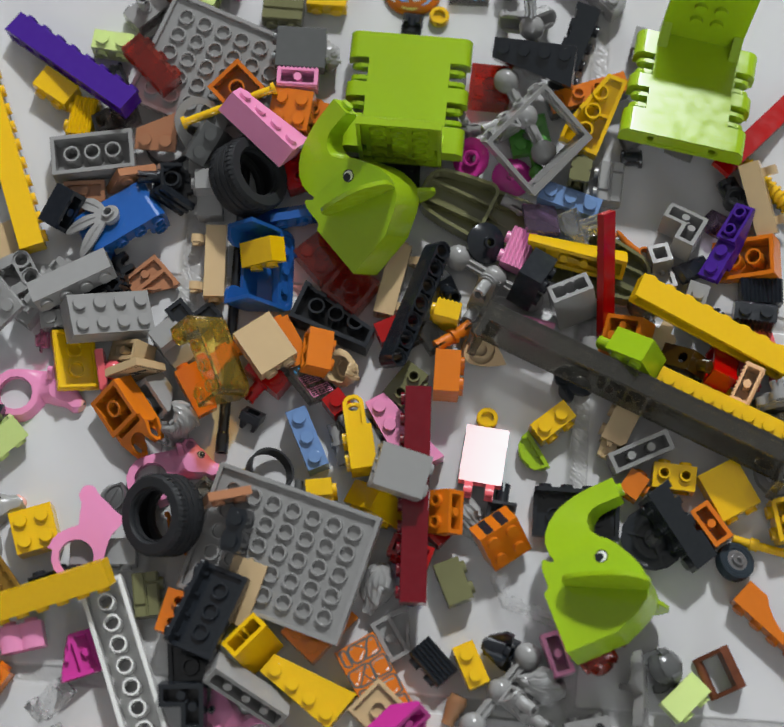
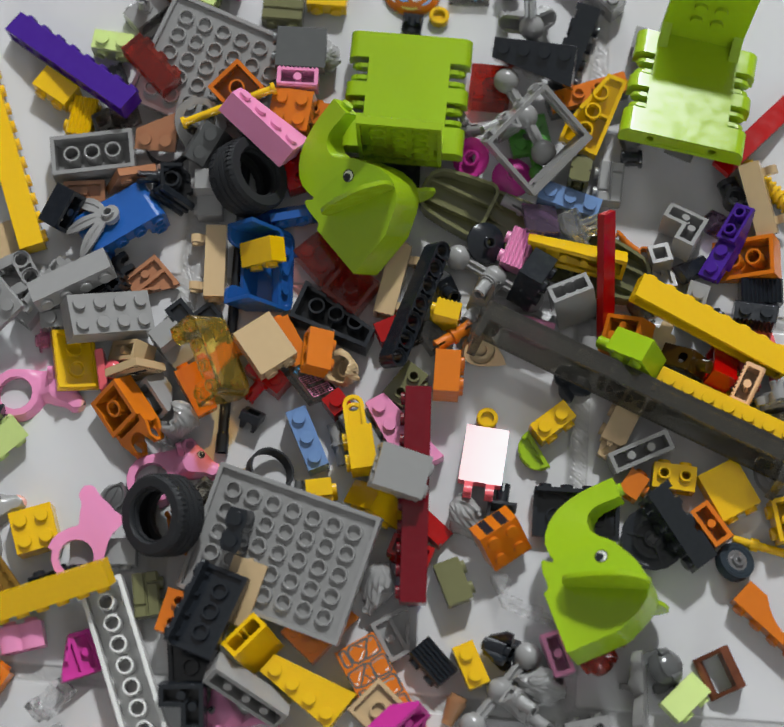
nougat wing [202,485,252,509] -> none
orange brick [428,488,464,536] -> none

